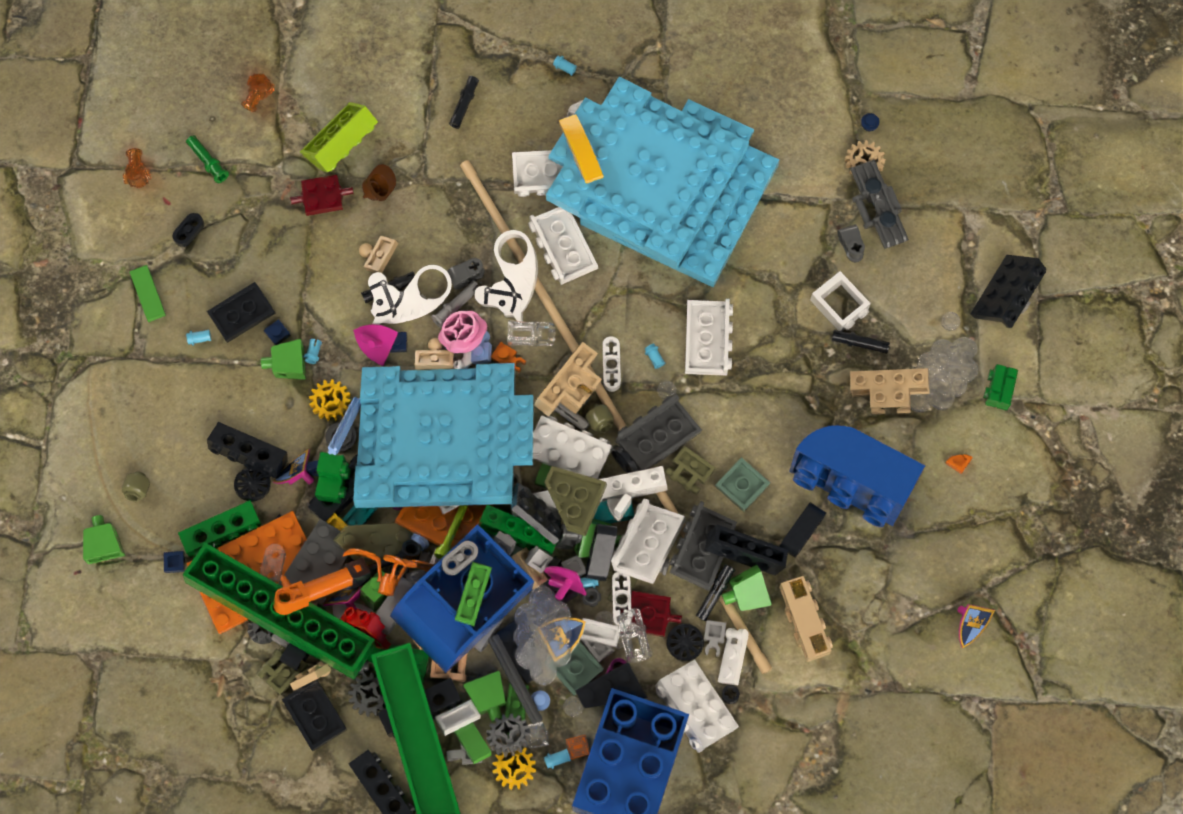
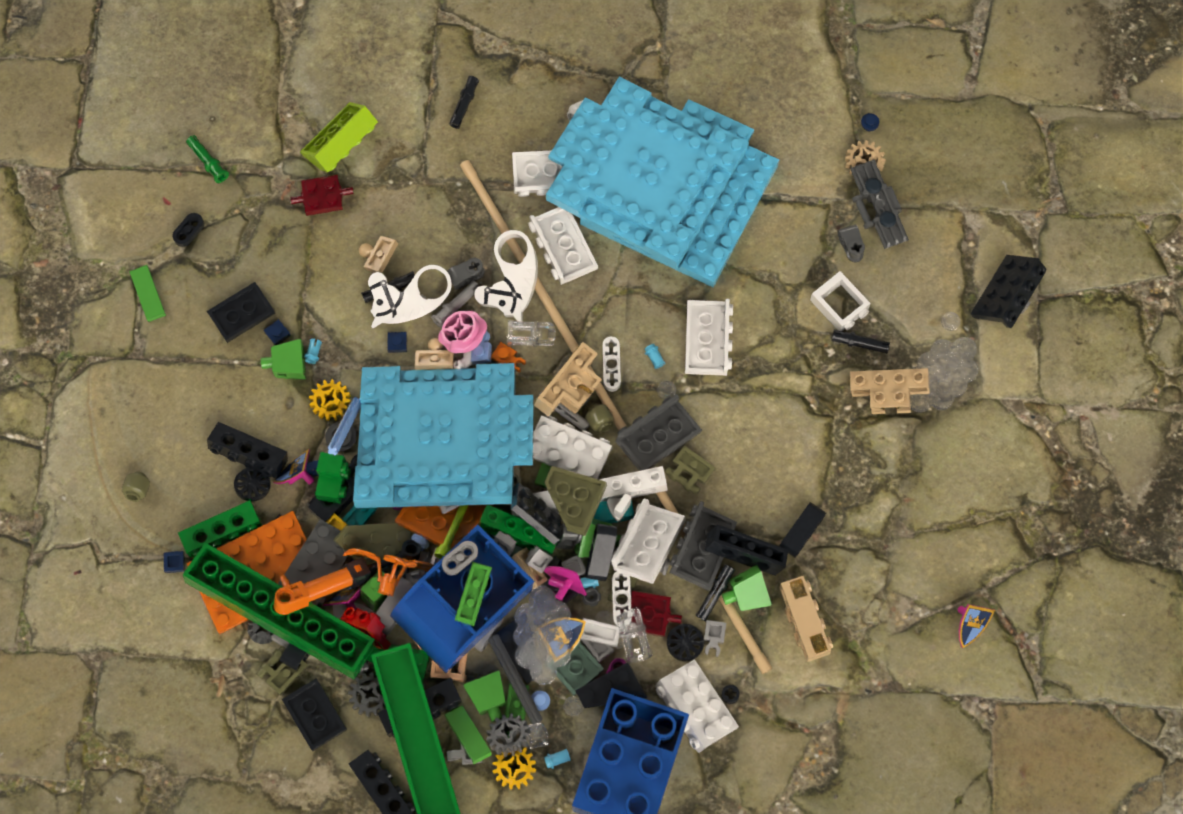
bright green torso [83,515,125,564] -> none
clear orange connector [123,148,151,188] -> none
medium azure pin [186,329,211,346] -> none
clear orange connector [241,73,275,112] -> none
clear plate [260,544,286,583] -> none
tan plate [290,661,331,691] -> none
dark pink shield [353,324,398,366] -> none
reddish brown piece [362,164,396,201] -> none
white tile [435,700,481,736] -> none
medium azure pin [553,56,577,76] -> none
yellow slope [559,114,604,184] -> none
orange tile [566,735,590,760] -> none
black wheel [610,445,638,473] -> none
sand green plate [715,457,770,512] -> none
white plate [718,628,748,685] -> none
blue brick [789,425,925,528] -> none
orange tile [945,454,973,474] -> none
green brick [983,364,1018,410] -> none

